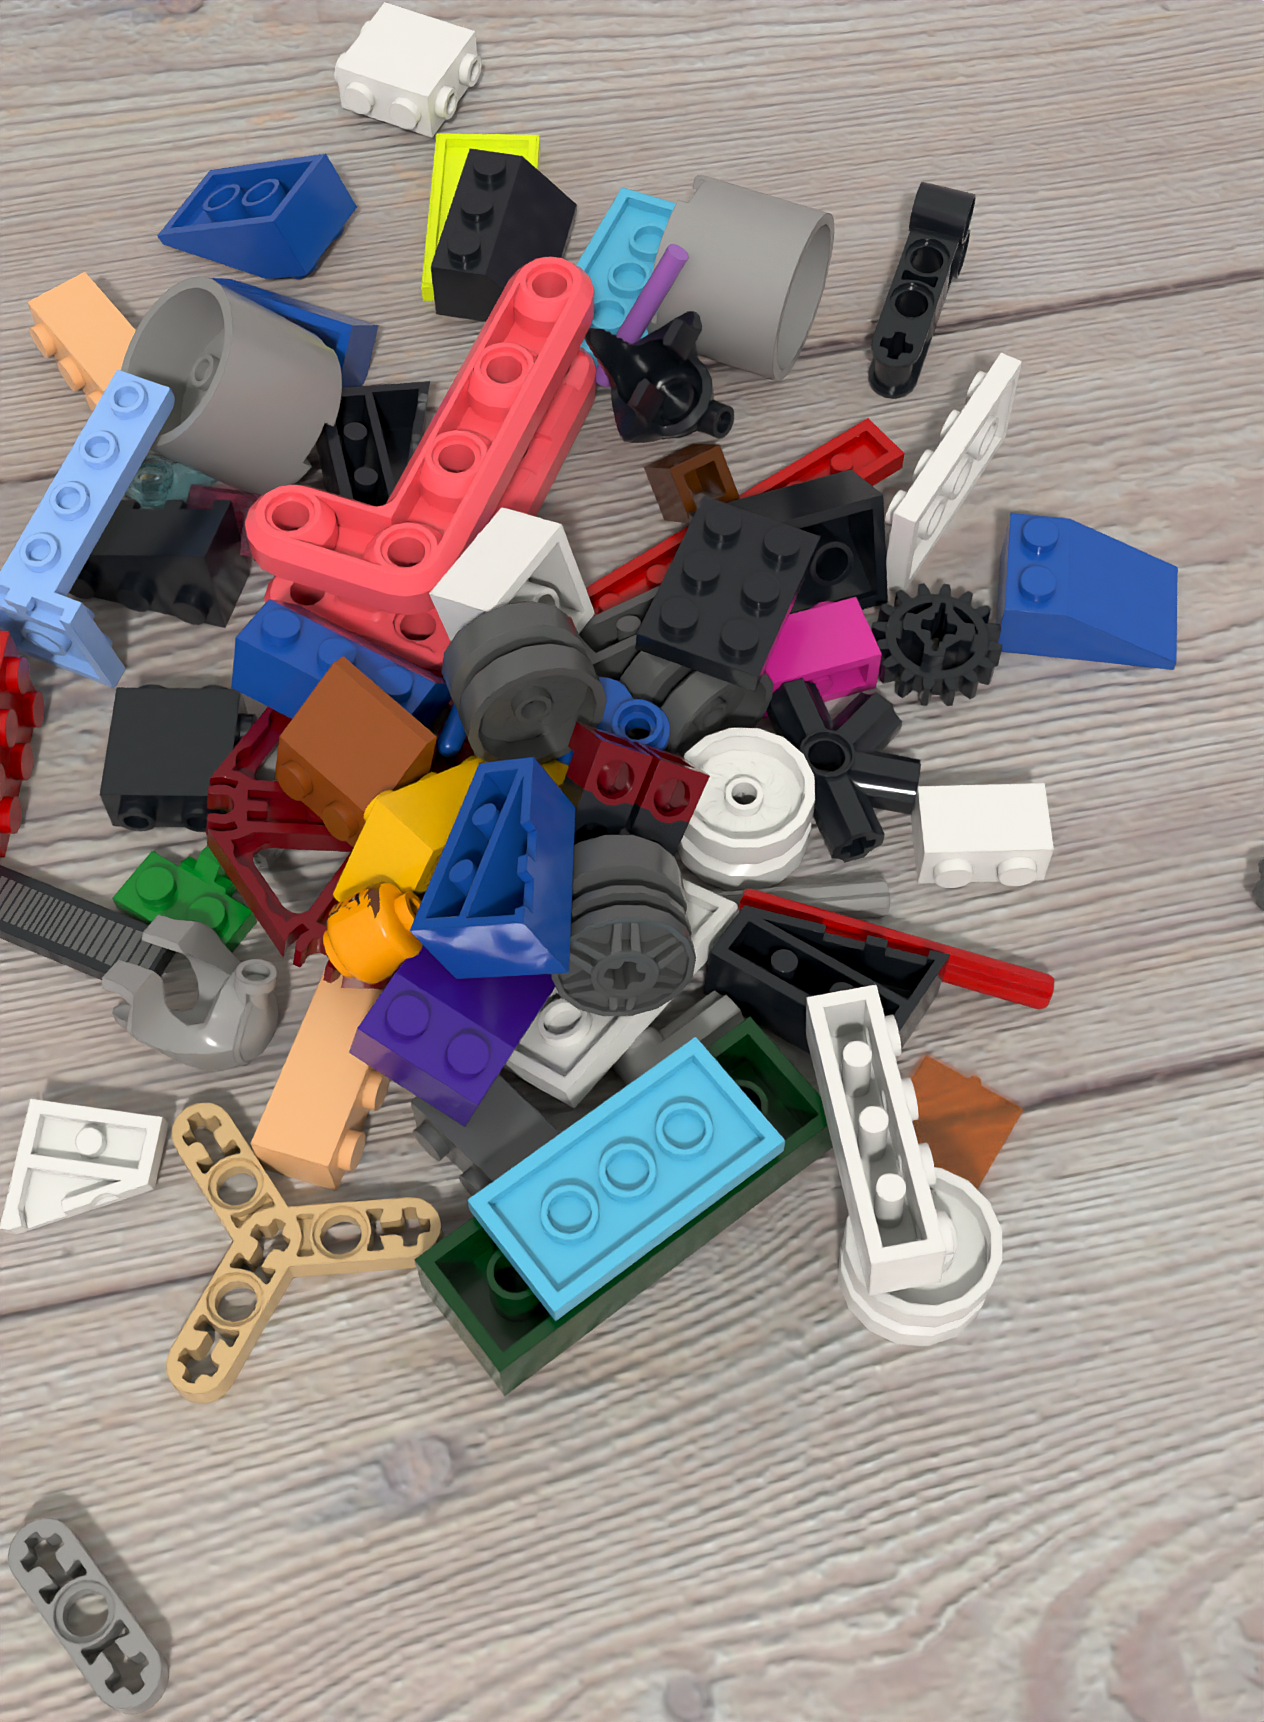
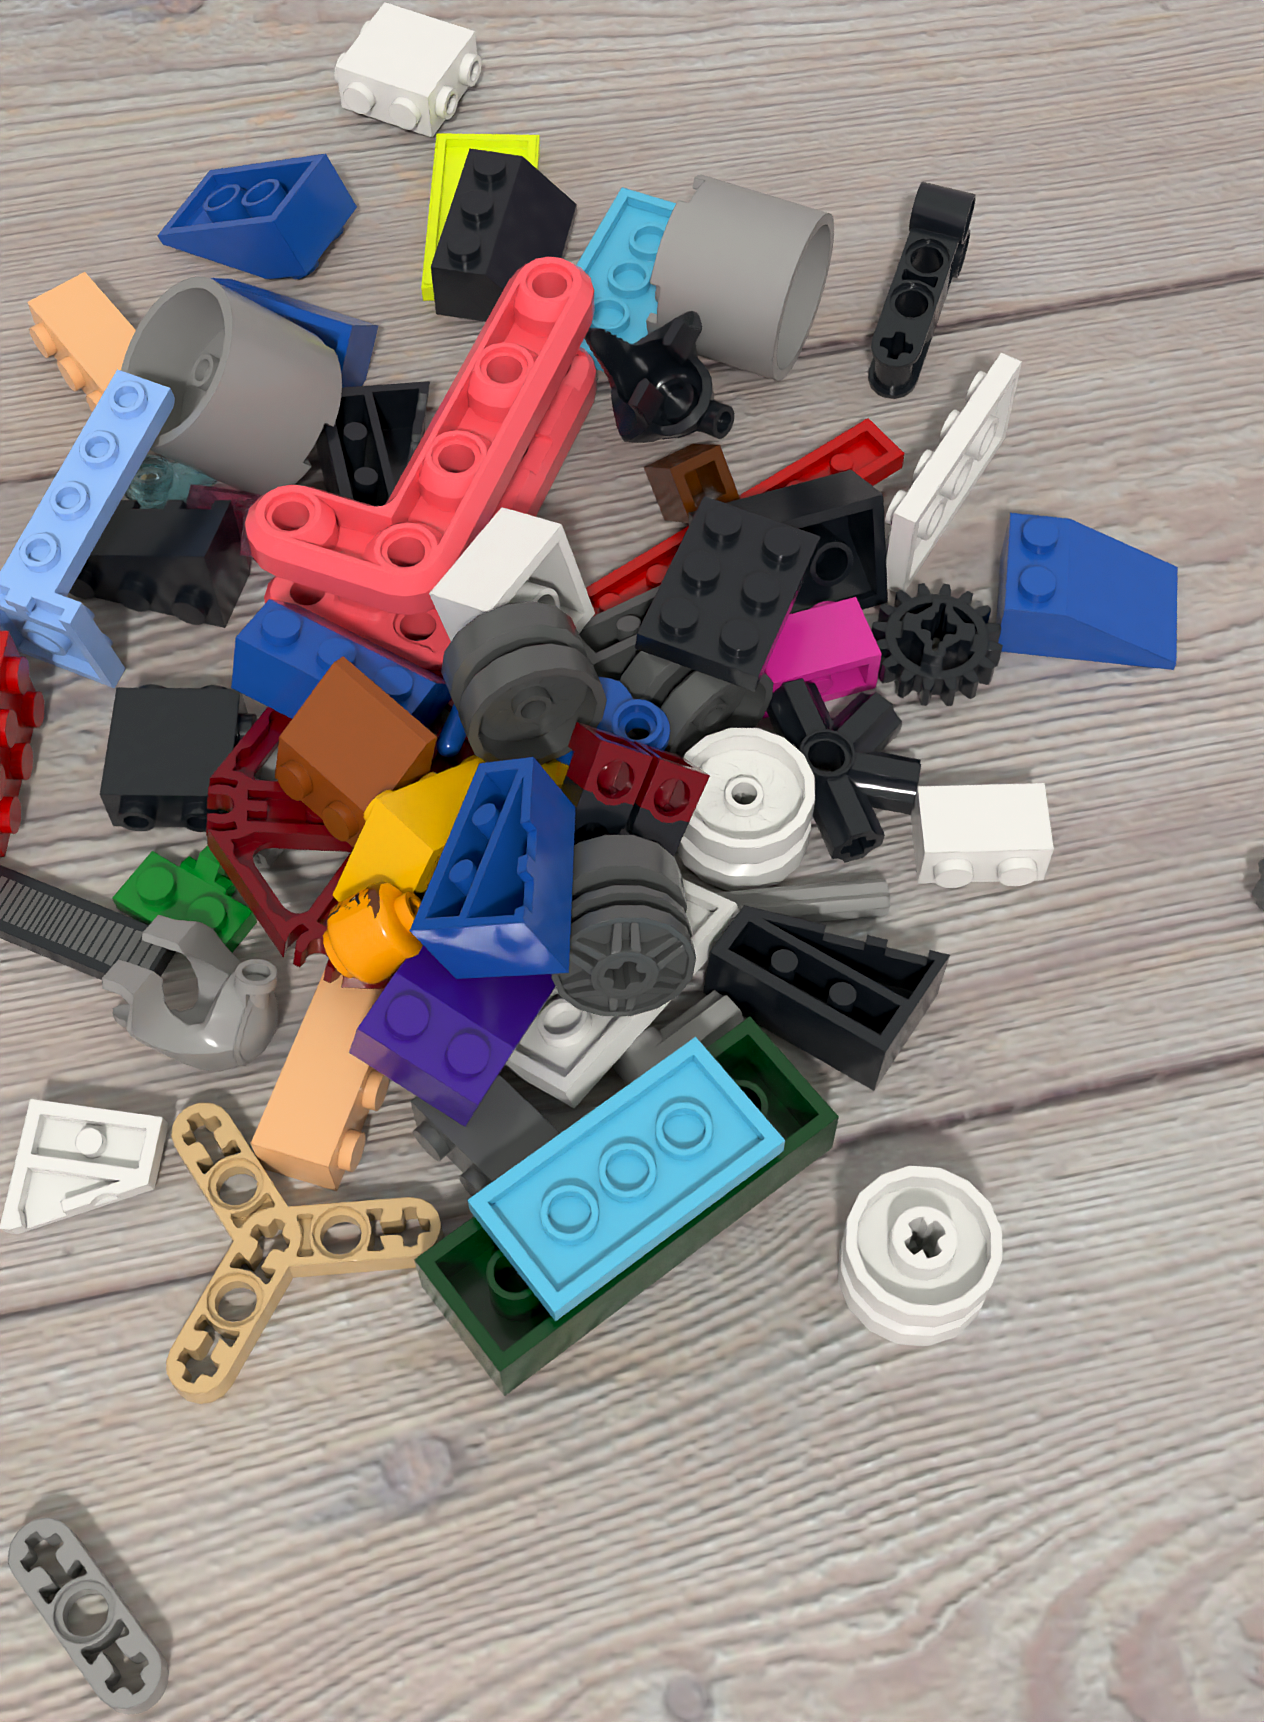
medium lavender bar [596,244,689,387] -> none
red axle [738,888,1054,1010] -> none
white brick [806,985,954,1296] -> none
clear orange piece [911,1055,1024,1190] -> none

